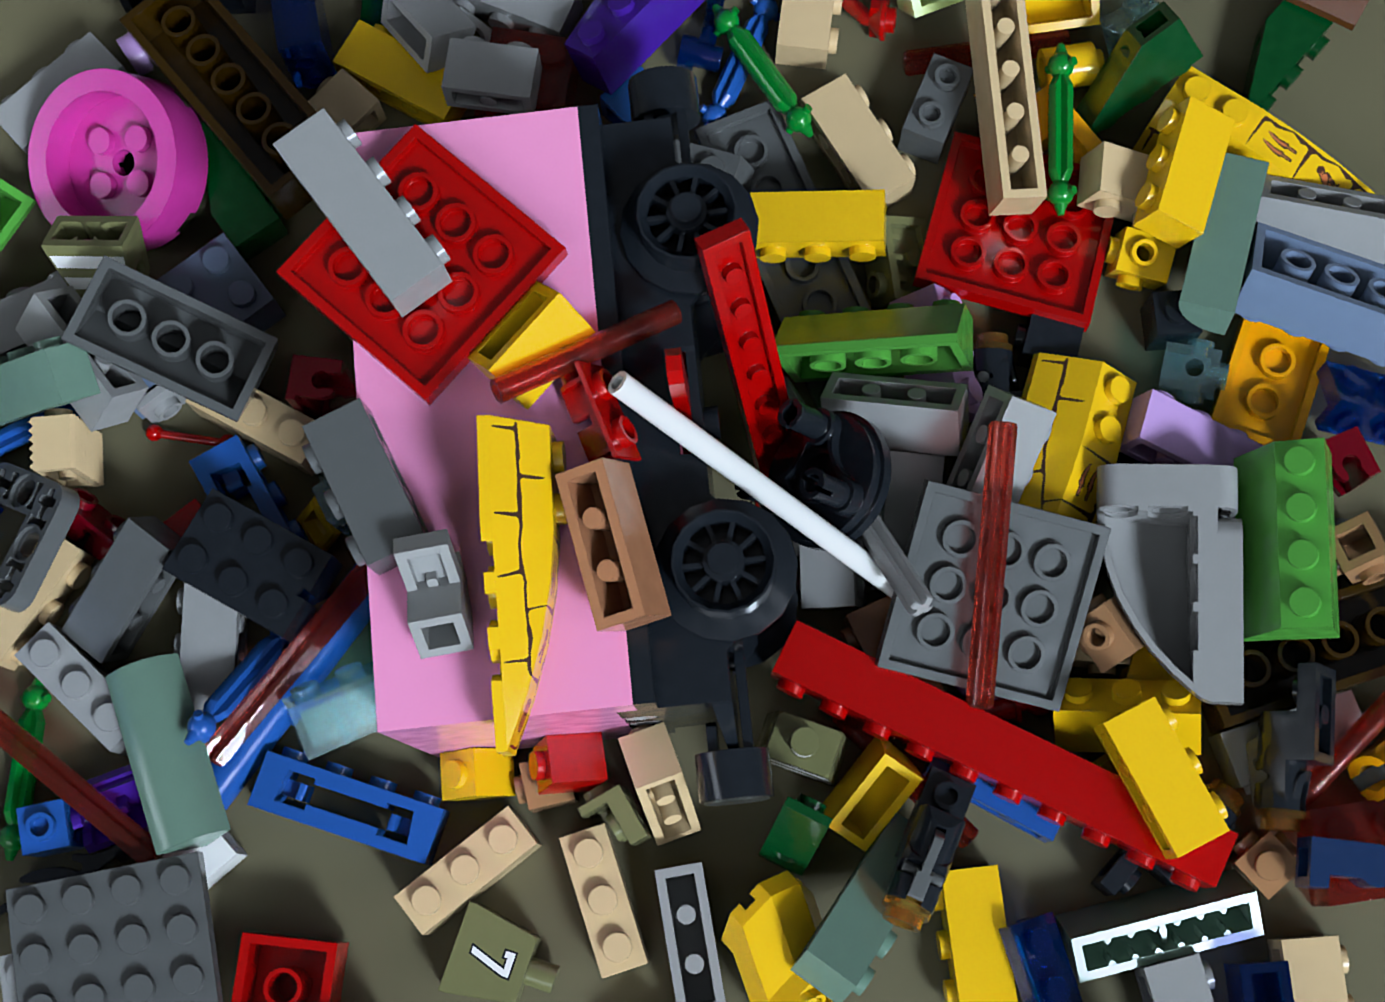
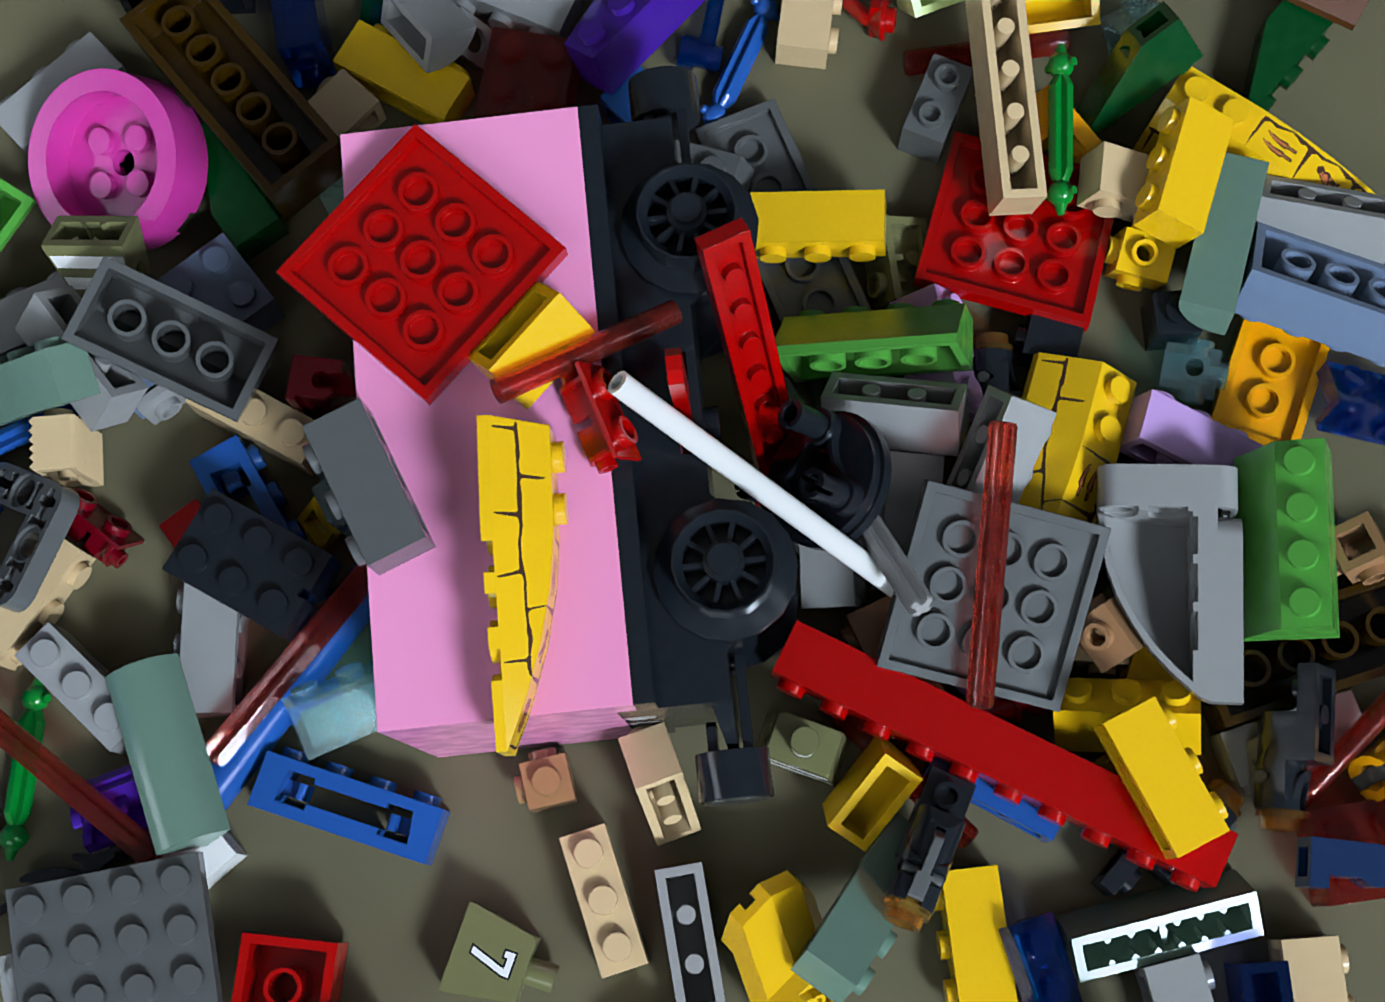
blue brick [16,798,85,857] -> none
dark grey brick [61,516,181,664] -> none
lavender tile [116,32,154,76] -> none
red hinge [145,424,233,446] -> none
blue wheel [184,631,292,746] -> none
light grey brick [273,108,452,318] -> none
light grey brick [393,529,474,659] -> none
tan brick [394,806,542,935] -> none
yellow brick [440,748,516,801] -> none
light grey brick [441,36,542,114] -> none
red brick [529,732,608,795] -> none
nougat brick [555,457,672,632] -> none
olive bracket [577,782,654,846] -> none
green wheel [712,4,814,138] -> none
dark green slope [758,793,833,877] -> none
tan brick [800,73,916,209] -> none
yellow brick [1036,41,1105,89] -> none
medium nougat brick [1227,828,1297,900] -> none
dark red hinge [1325,426,1381,497] -> none

